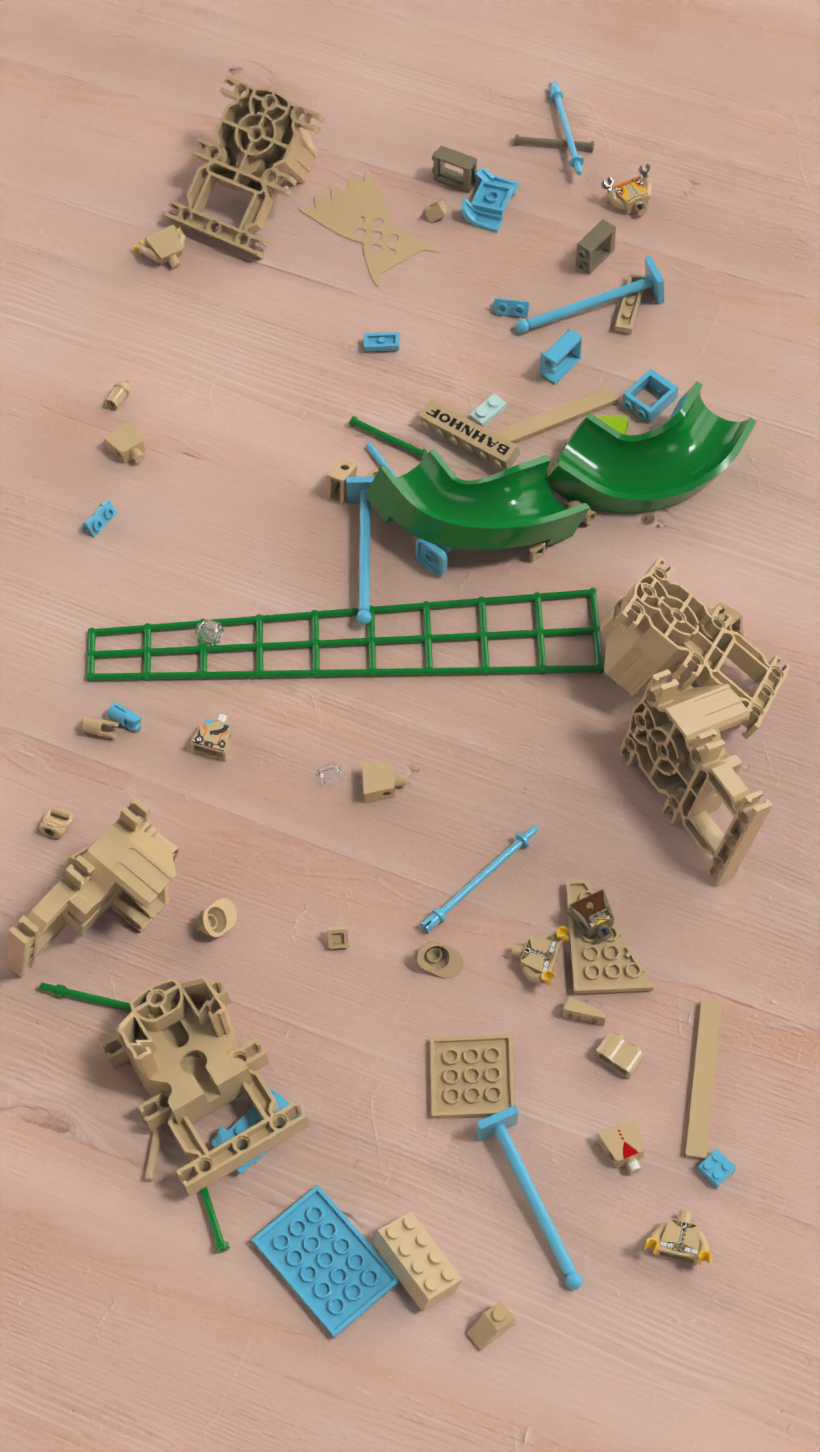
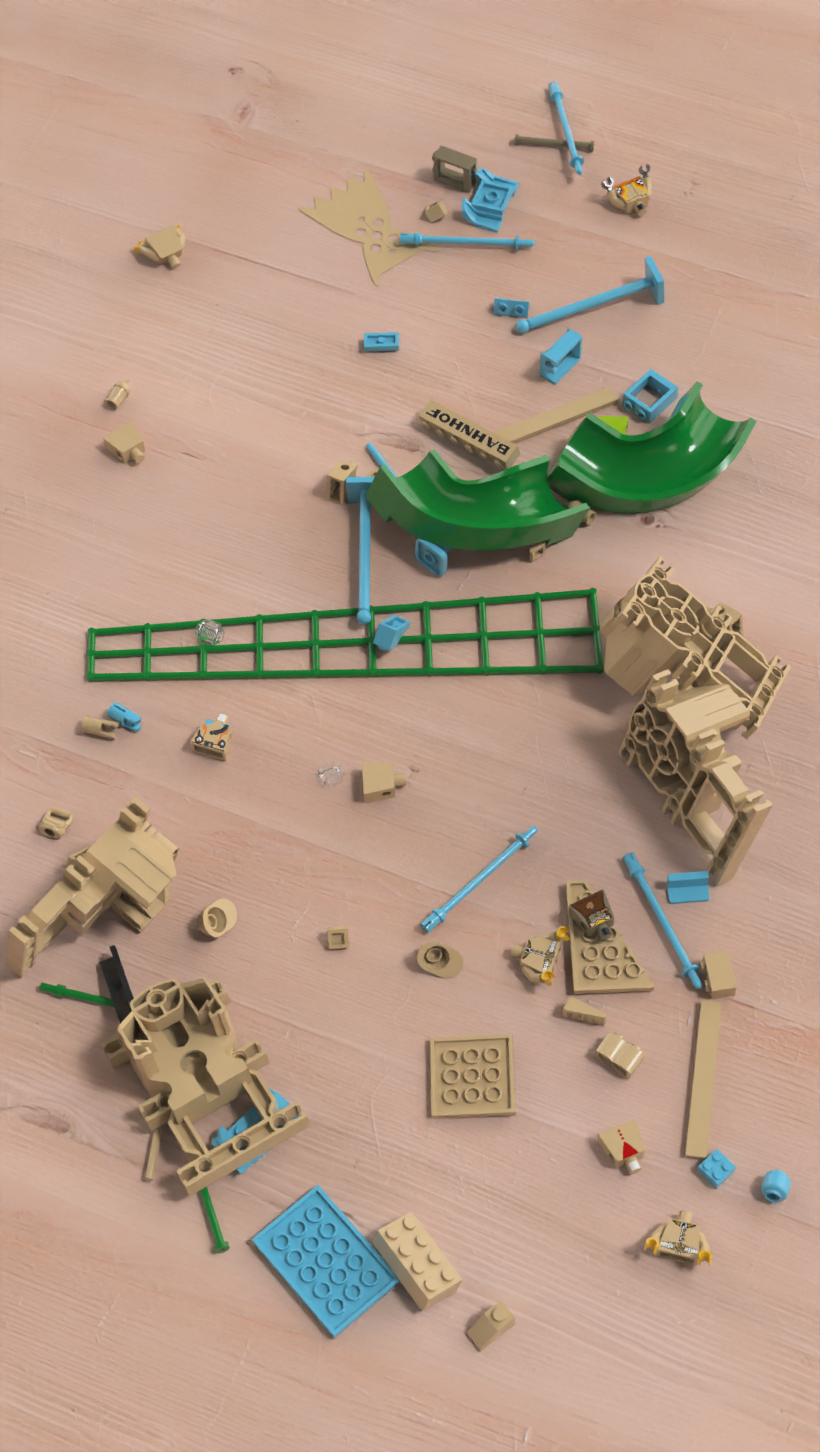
medium azure hinge [82,499,117,537] -> none
tan piece [164,76,325,259] -> none
green bar [349,416,428,460] -> none
light aqua plate [470,394,507,427] -> none
medium azure piece [476,1106,583,1290] -> none
dark tan window [576,219,616,275] -> none
tan plate [615,274,647,334] -> none
none -> black fence [99,945,134,1023]
none -> medium azure arch [373,615,411,651]
none -> medium azure bar [400,232,535,250]
none -> medium azure bar [623,852,702,989]
none -> medium azure panel [667,871,710,904]
none -> tan brick [700,950,737,999]
none -> medium azure head [761,1170,791,1203]

